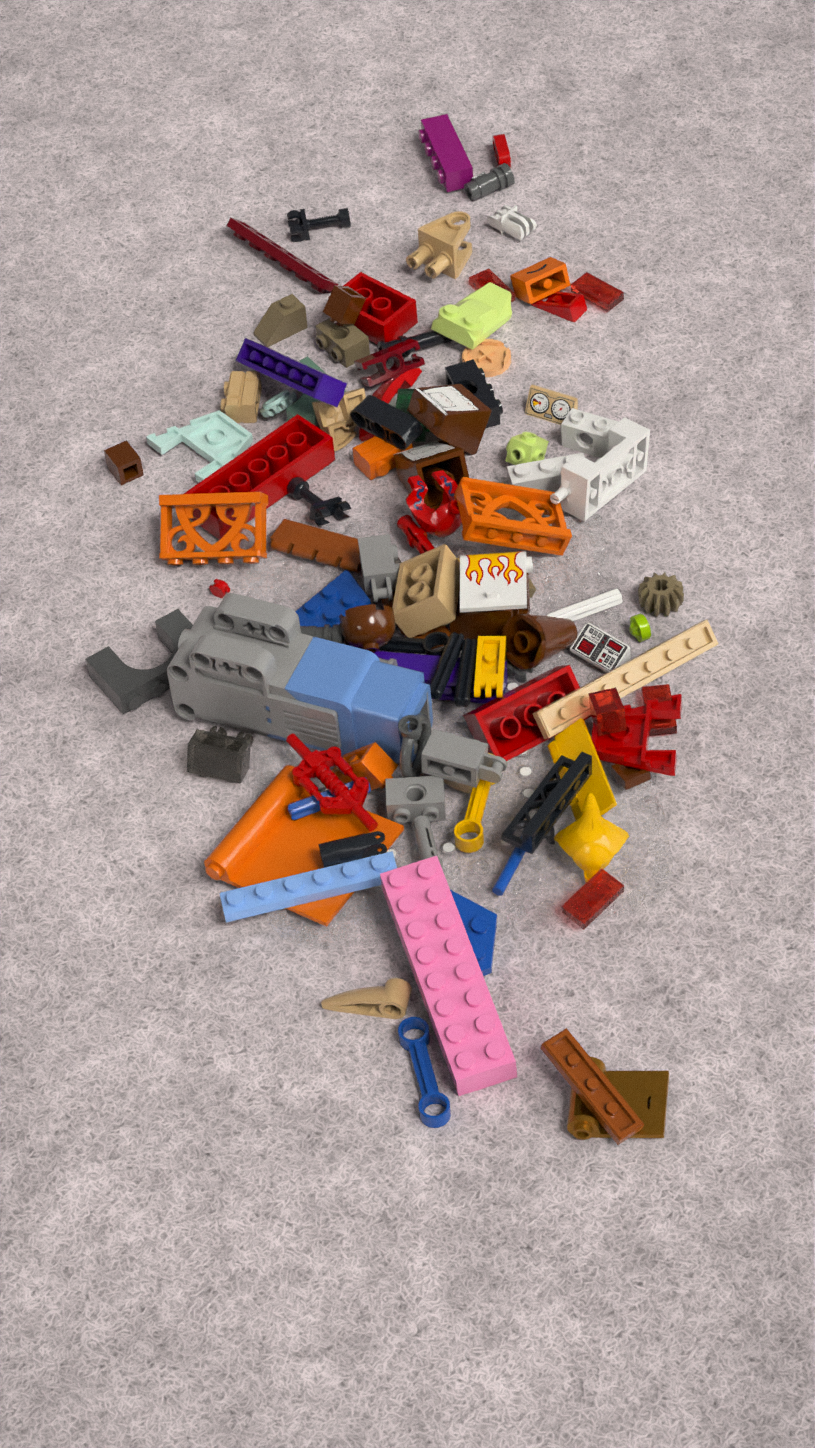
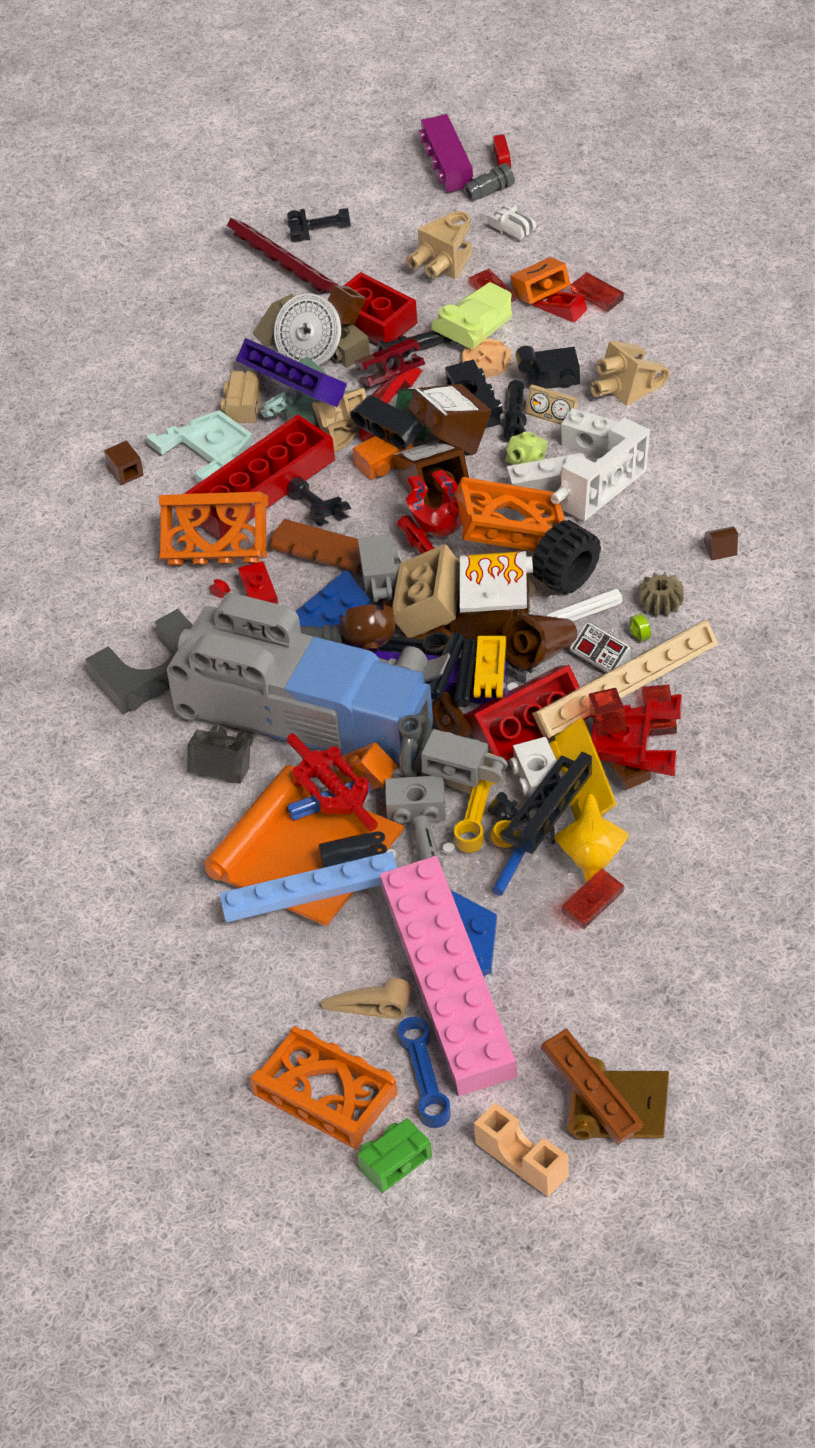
none -> red plate [238,561,278,604]
none -> orange fence [250,1026,398,1150]
none -> white piece [274,293,341,366]
none -> bright green brick [357,1118,432,1193]
none -> light grey panel [395,646,450,682]
none -> reddish brown plate [432,691,473,738]
none -> light nougat arch [474,1103,569,1197]
none -> black plate [488,792,519,822]
none -> yellow plate [491,820,520,848]
none -> black pin [503,380,527,442]
none -> white brick [510,737,563,798]
none -> black hinge [515,346,580,389]
none -> black tyre [532,520,601,595]
none -> tan piece [590,341,670,406]
none -> reddish brown brick [704,526,738,561]

